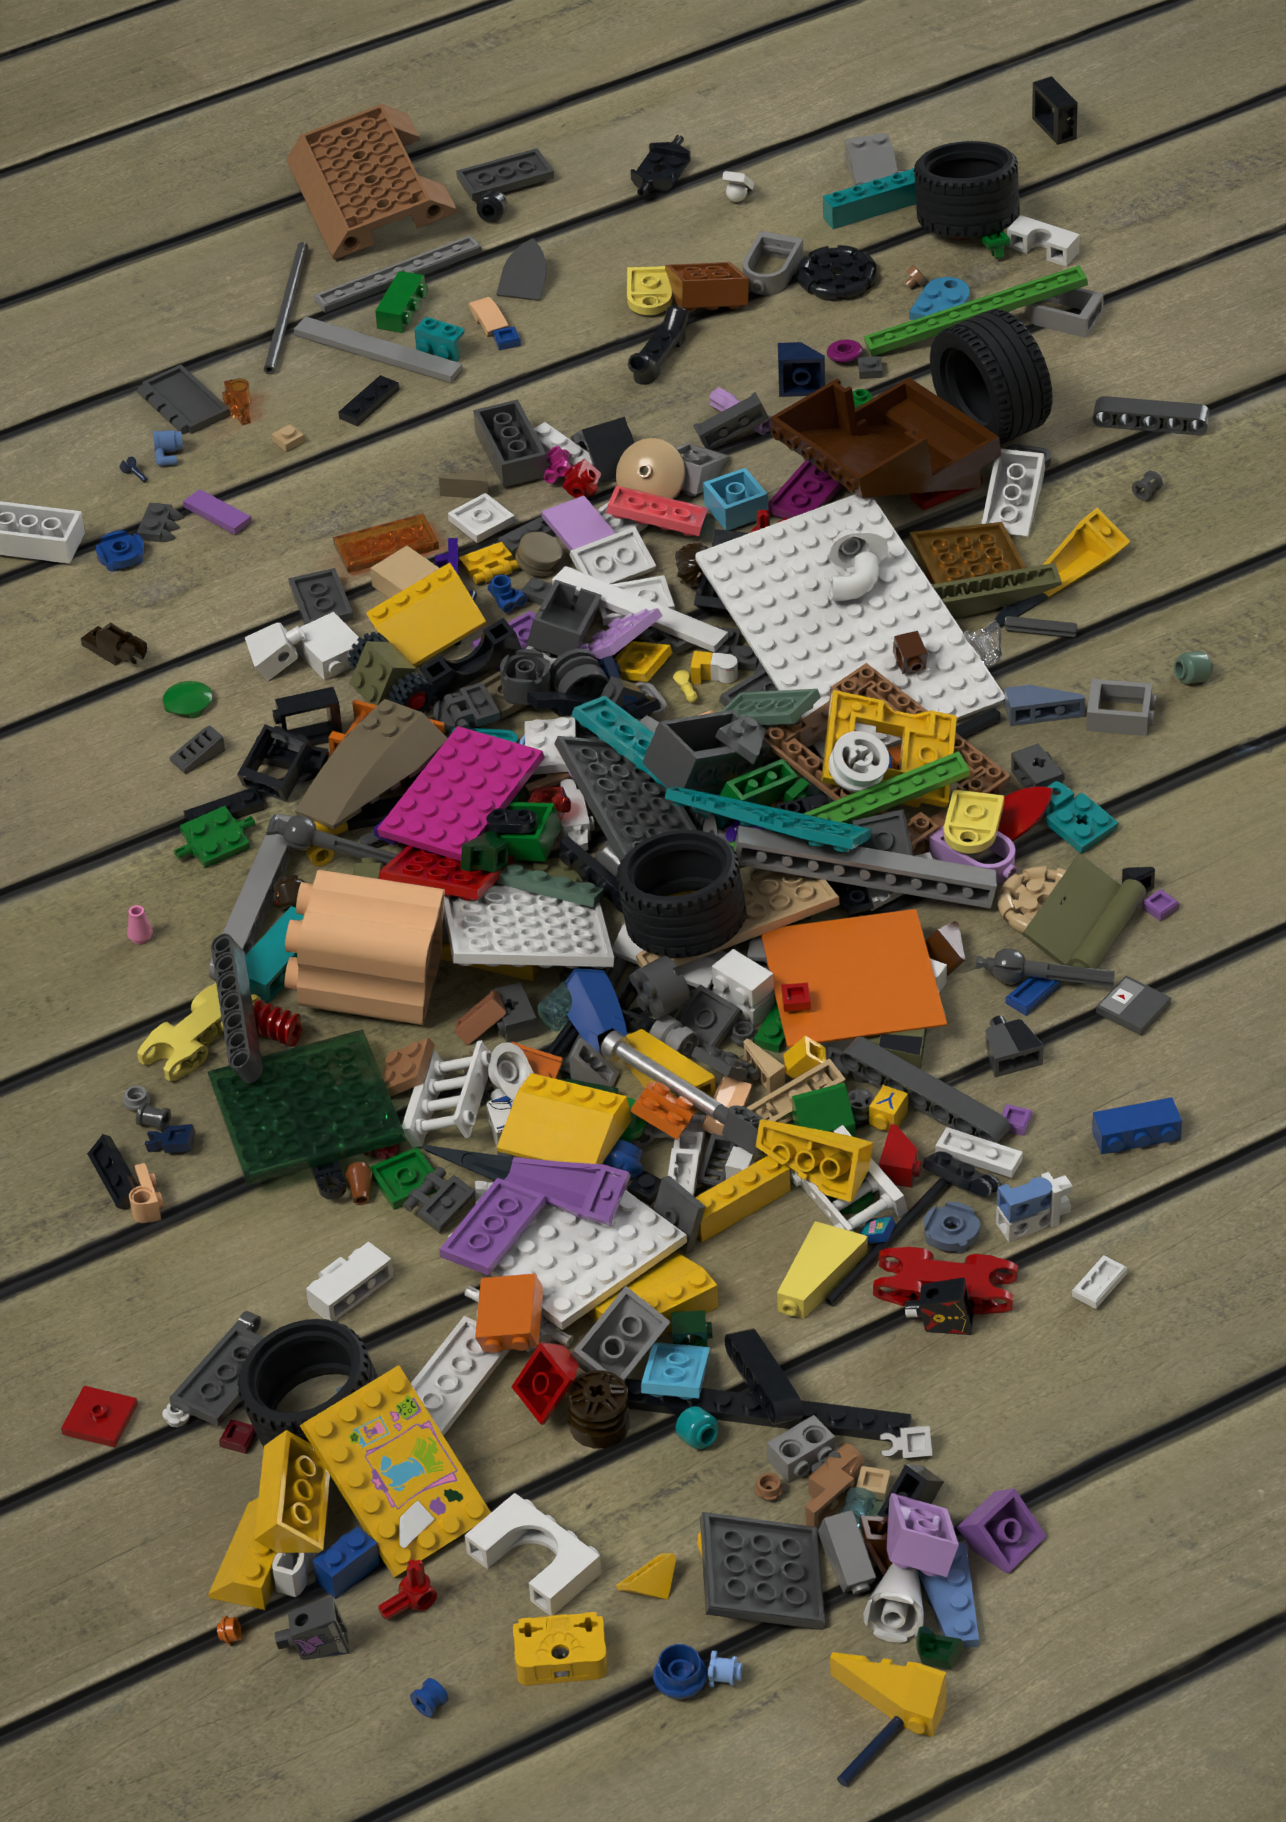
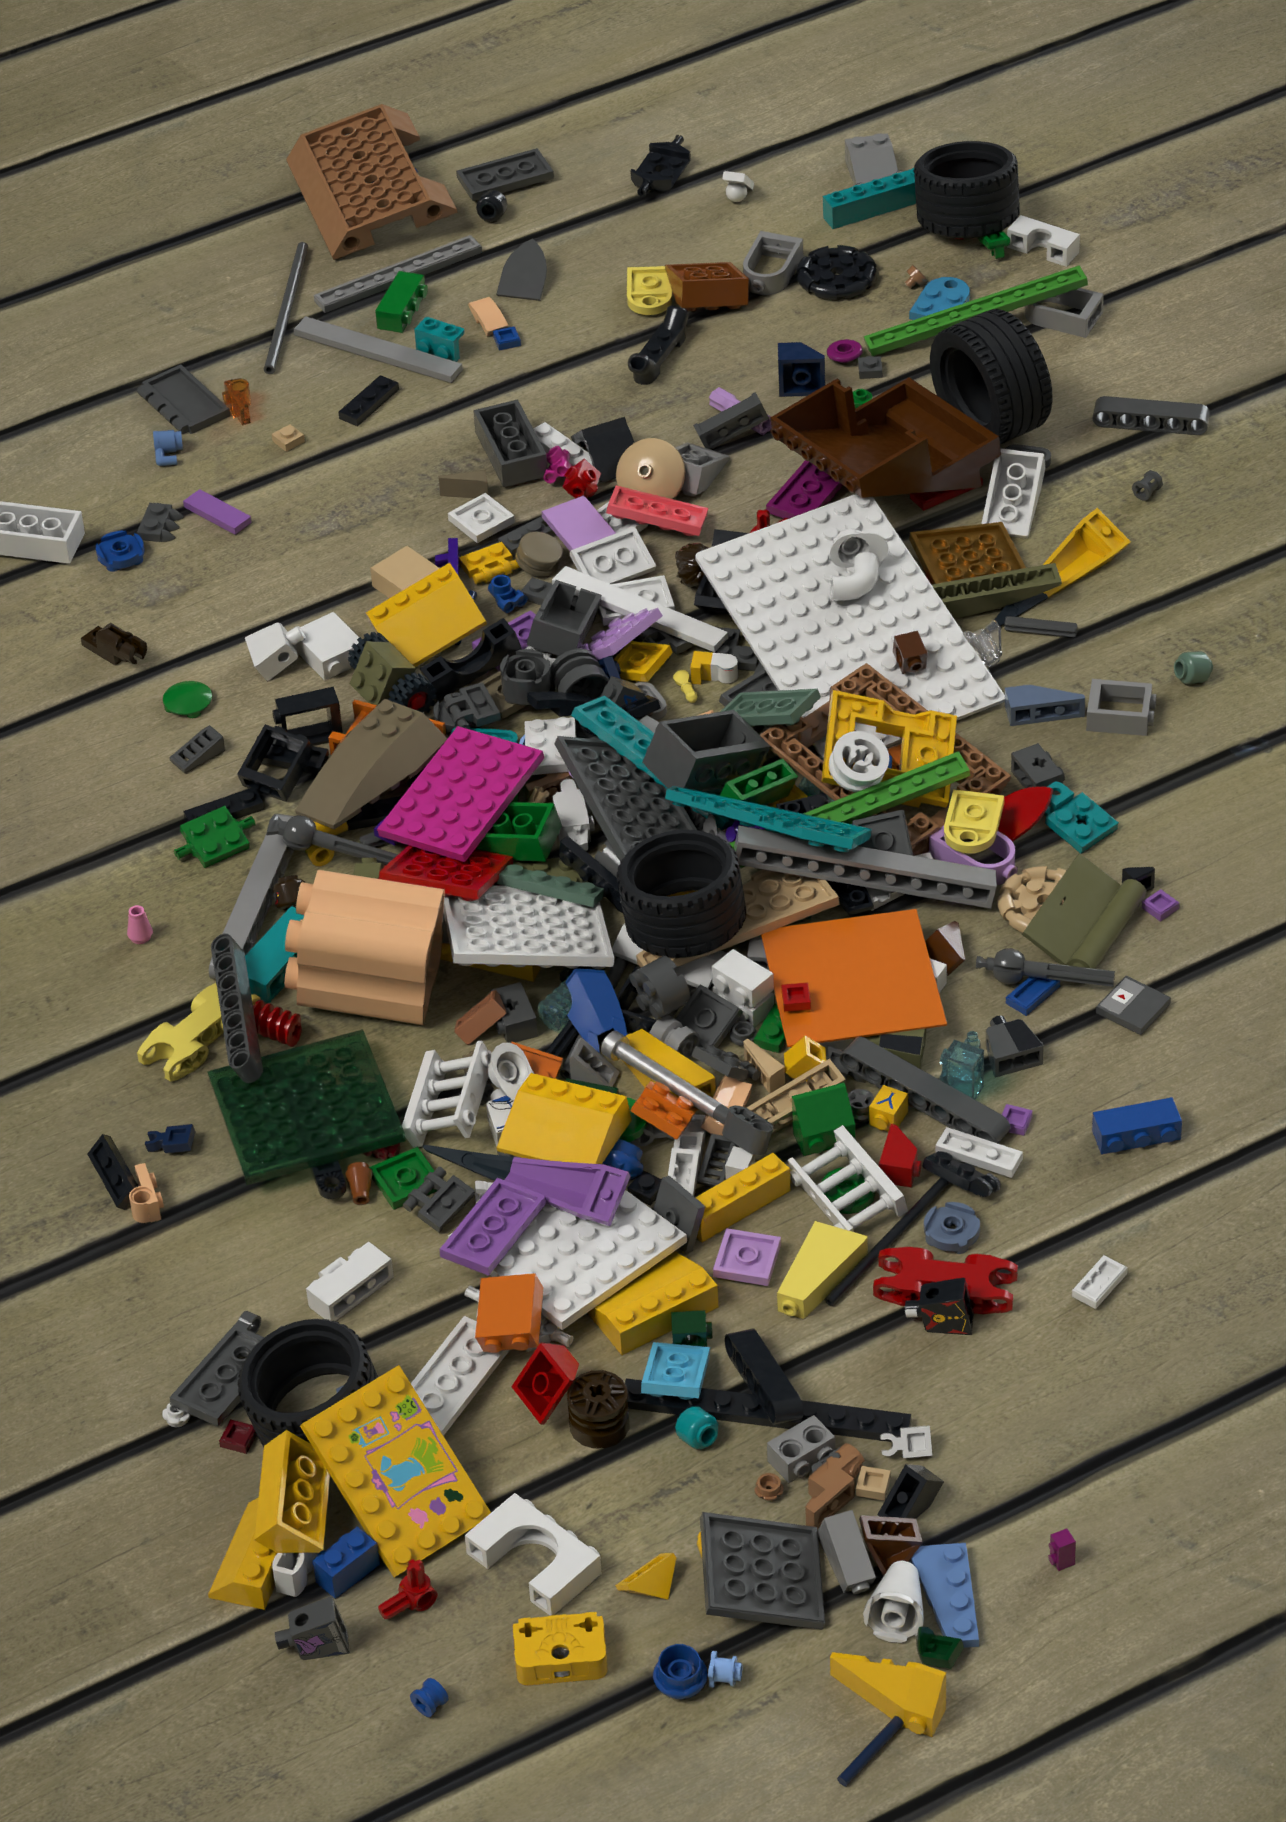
red plate [61,1386,138,1447] -> none
dark blue hand [119,457,148,482] -> none
light grey plate [123,1085,150,1111] -> none
dark grey bush [136,1102,171,1132] -> none
orange plate [217,1616,241,1646] -> none
dark grey plate [288,568,354,625] -> none
clear orange plate [333,513,439,573] -> none
medium nougat plate [376,1038,435,1100] -> none
white sticker [400,1501,434,1548] -> none
dark green brick [460,831,509,873] -> none
black plate [486,808,538,833] -> none
clear red brick [529,787,571,820] -> none
light grey slope [571,1286,670,1381] -> none
medium azure brick [703,467,768,531] -> none
dark grey wing [715,715,766,764] -> none
yellow wedge [756,1119,873,1202] -> none
green plate [782,777,810,803] -> none
clear light blue wheel [841,1487,876,1529] -> none
tile [860,1216,896,1244] -> none
lavender slope [887,1493,959,1577] -> none
black axle [955,708,1001,738] -> none
medium lavender slope [957,1488,1047,1573] -> none
hips [996,1172,1073,1242] -> none
black window [1032,76,1078,145] -> none
none -> lavender plate [713,1228,781,1286]
none -> clear light blue brick [940,1031,984,1100]
none -> magenta piece [1048,1528,1076,1571]

